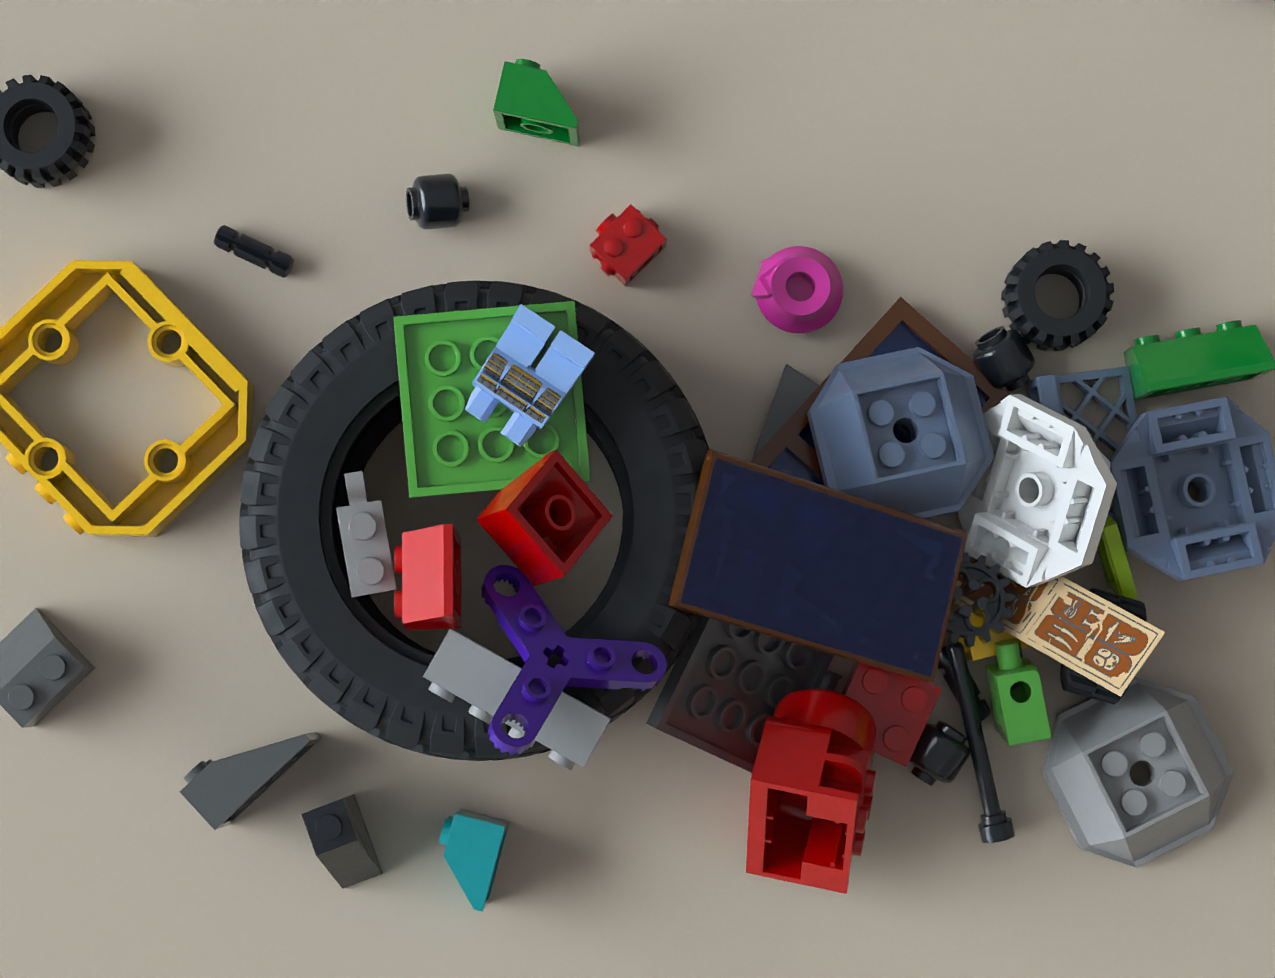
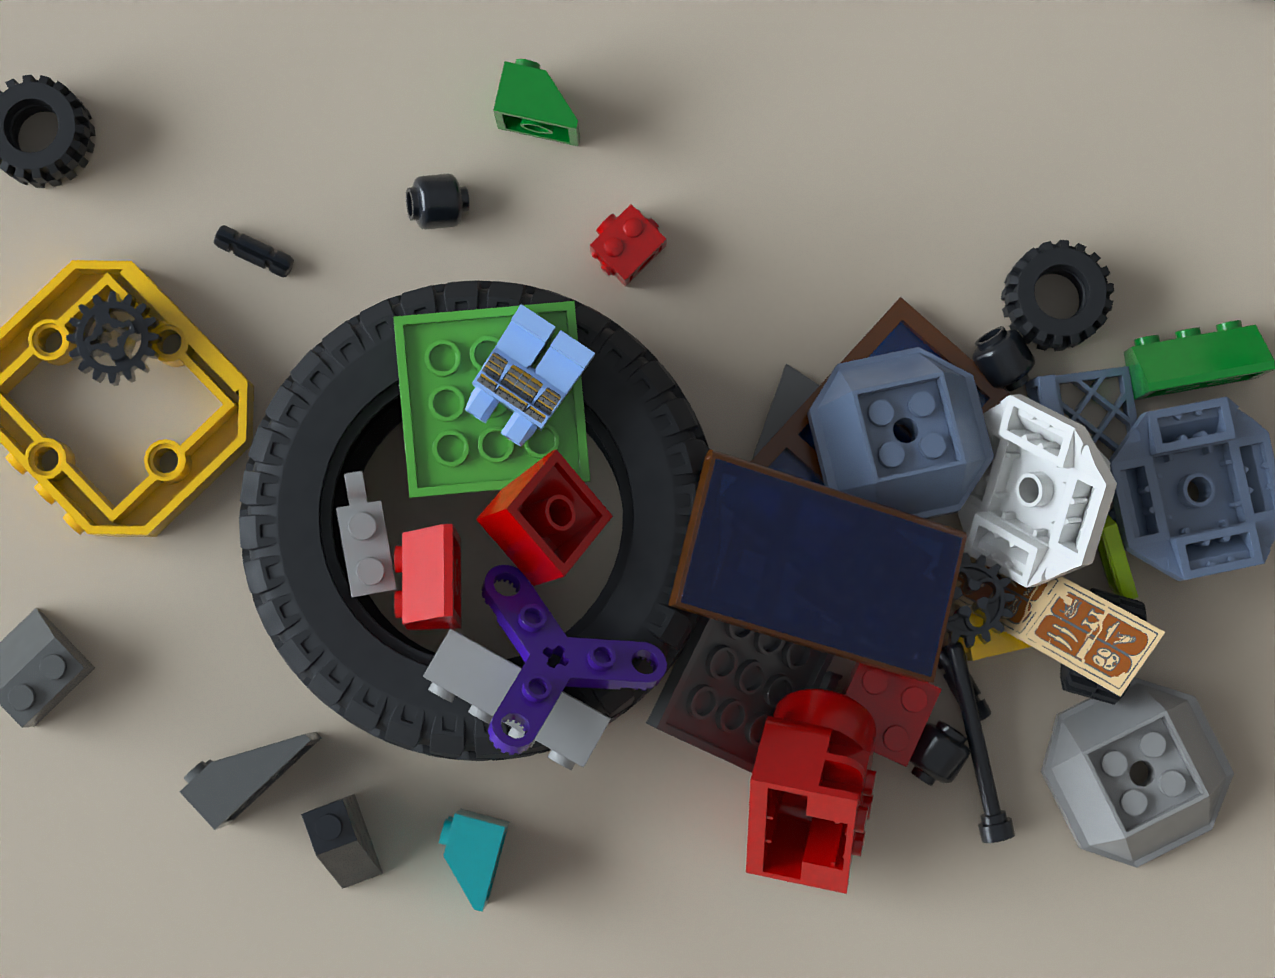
dark pink piece [750,246,843,333] -> none
bright green torso [986,639,1052,746] -> none
none -> black gear [66,291,162,386]

